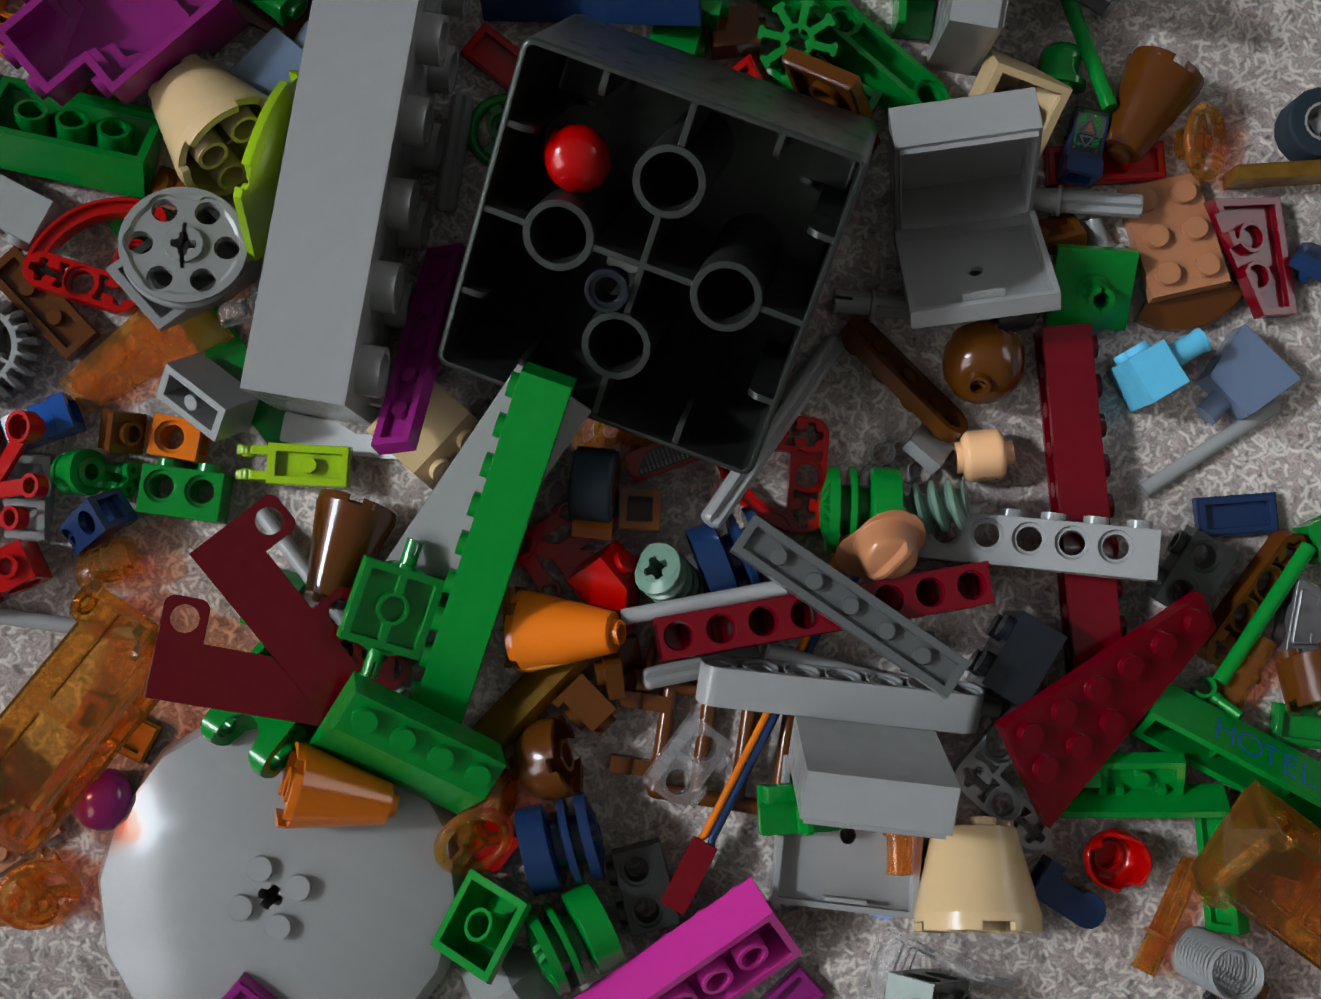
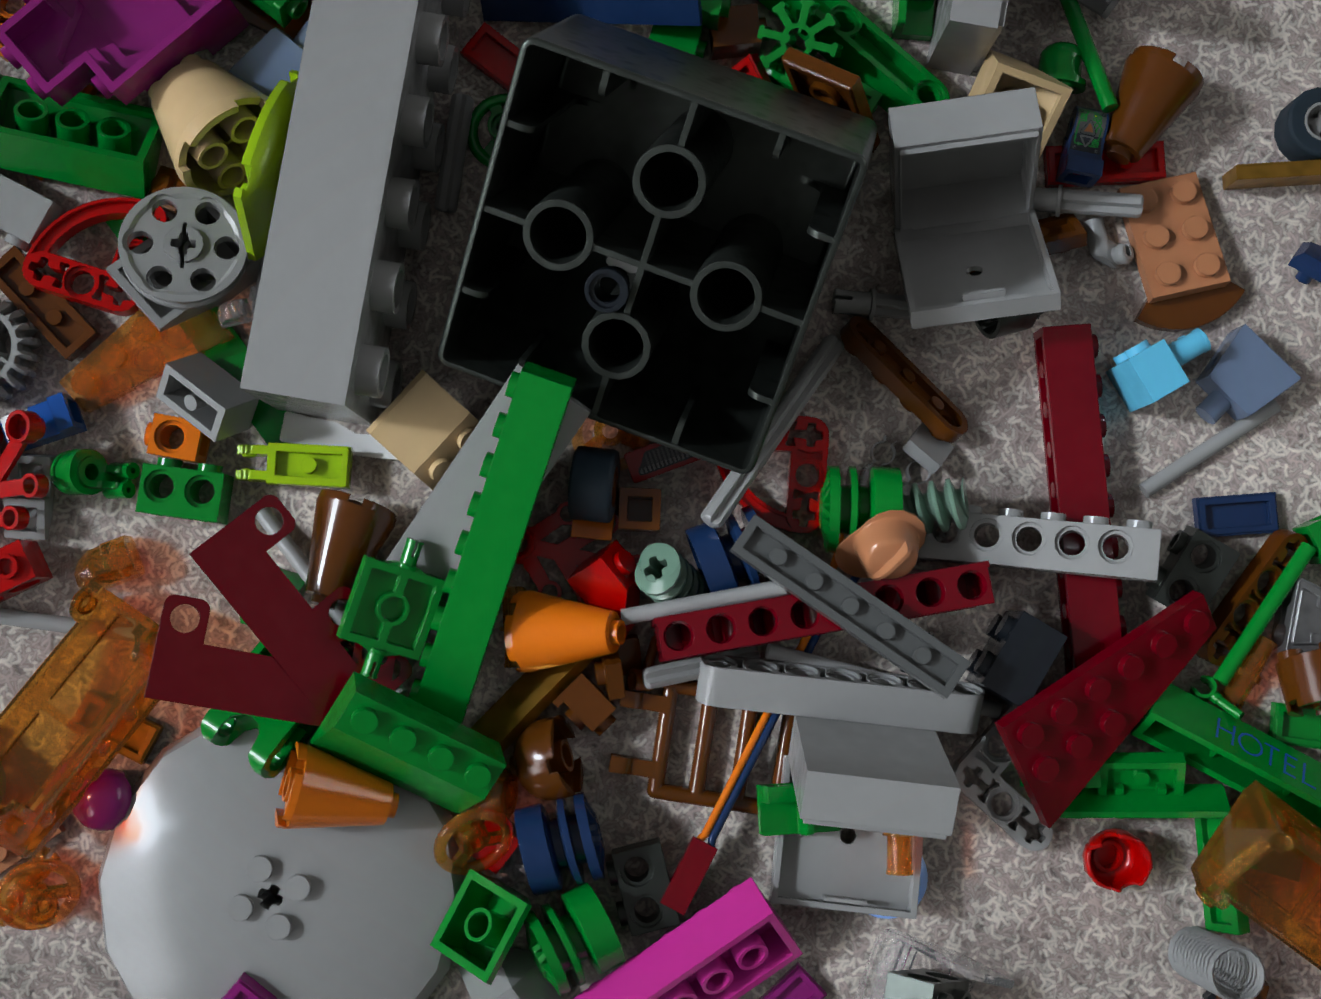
dark blue leg [60,487,139,557] -> none
reddish brown bracket [98,408,147,455] -> none
magenta plate [371,243,466,455] -> none
red hair [542,123,612,194] -> none
clear brick [641,711,733,812] -> none
tan cone [913,816,1043,934] -> none
reddish brown cylinder [942,321,1026,404] -> none
light nougat head [954,428,1015,482] -> none
dark blue leg [1030,854,1106,929] -> none
green tile [1043,243,1140,331] -> none
clear orange axle [1131,856,1203,978] -> none
clear orange piece [1174,101,1227,183] -> none
dark red wing [1203,196,1298,319] -> none

